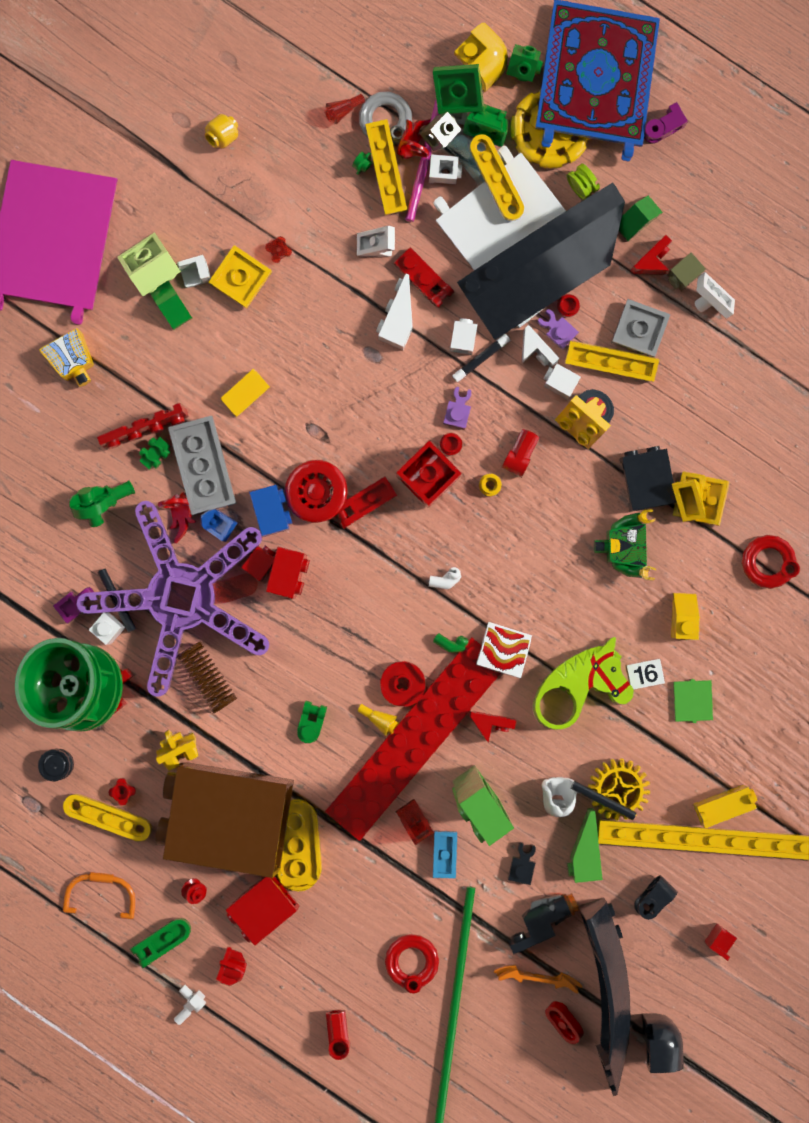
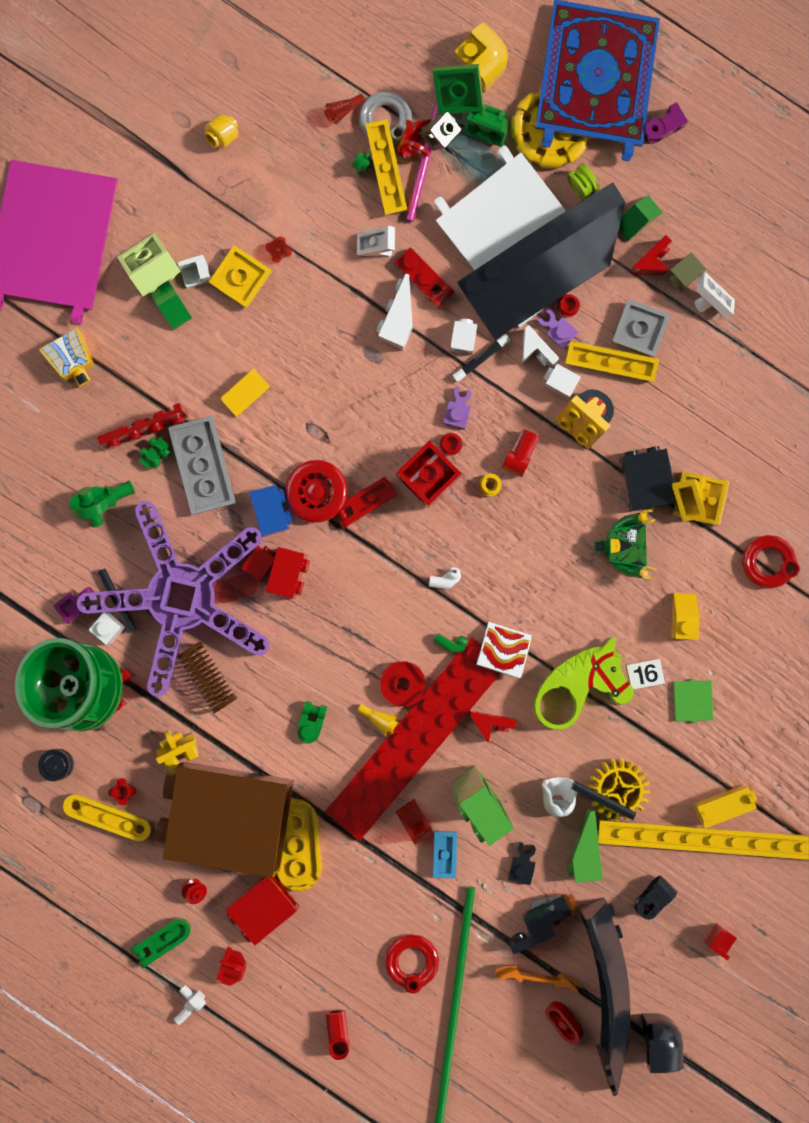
orange piece [63,872,136,919] -> none
red piece [158,492,197,544] -> none
blue plate [200,509,237,542] -> none
white brick [429,154,462,184] -> none
yellow plate [470,134,524,221] -> none
green brick [506,44,543,82] -> none

